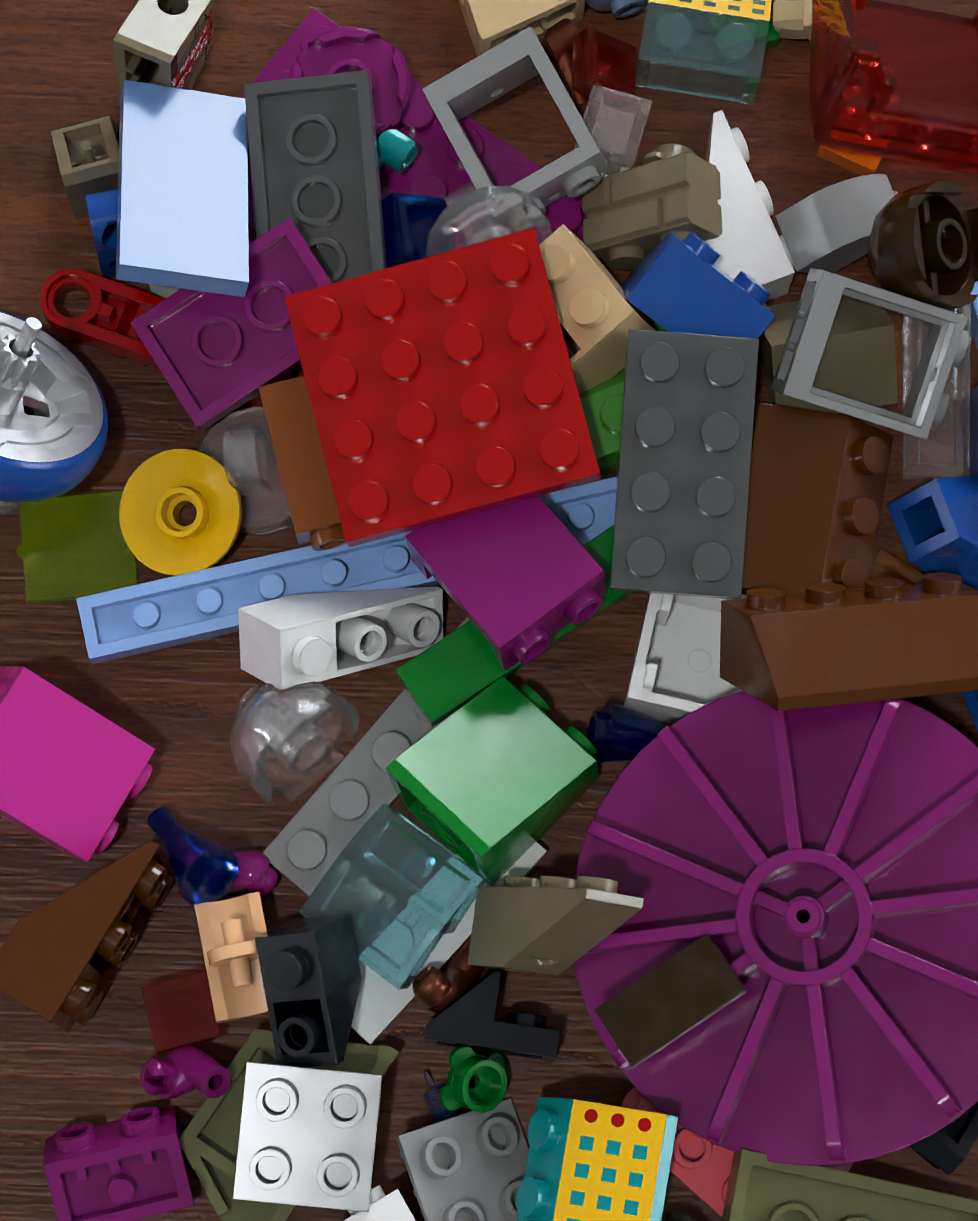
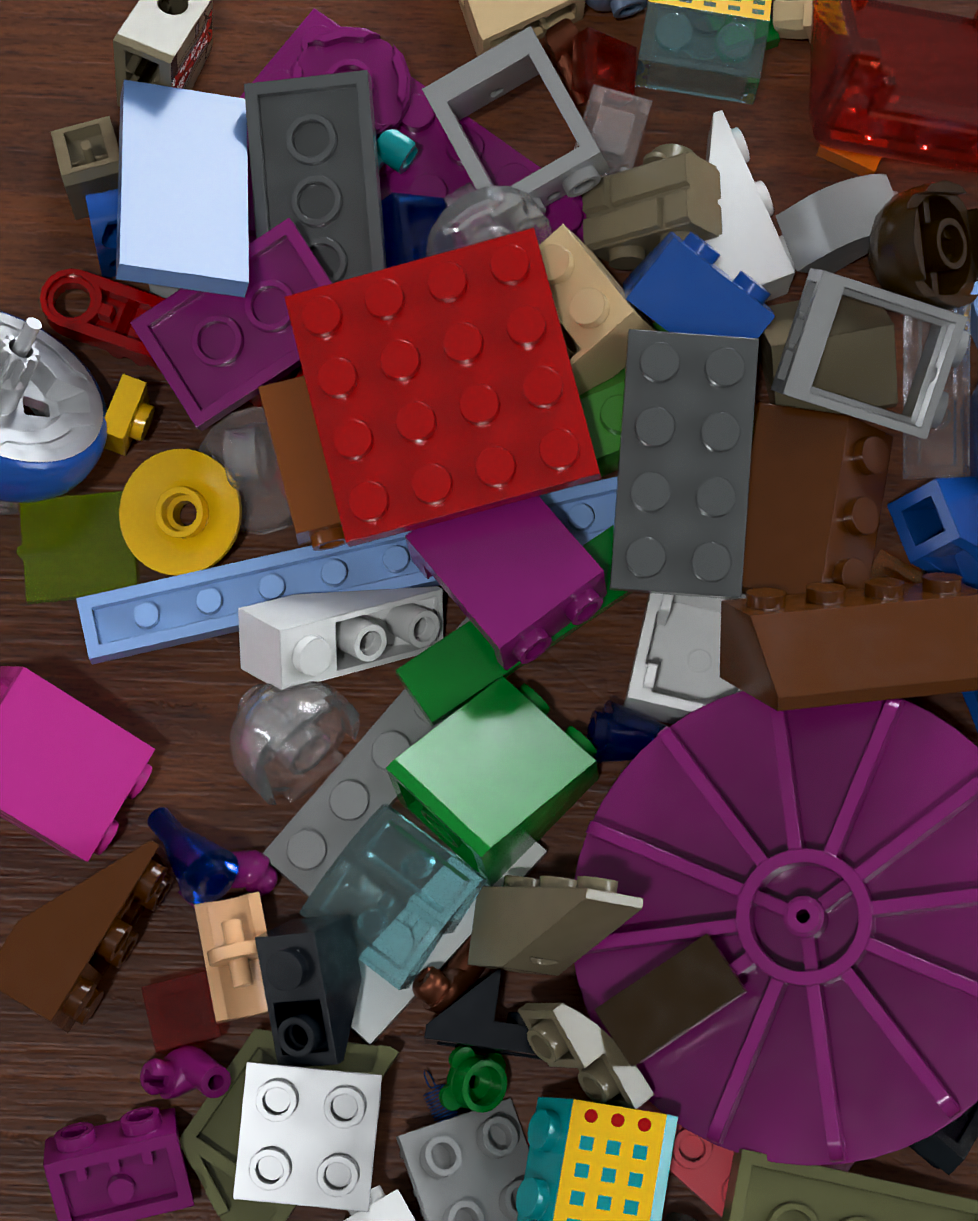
none -> yellow plate [104,374,155,456]
none -> dark tan slope [518,1003,655,1109]

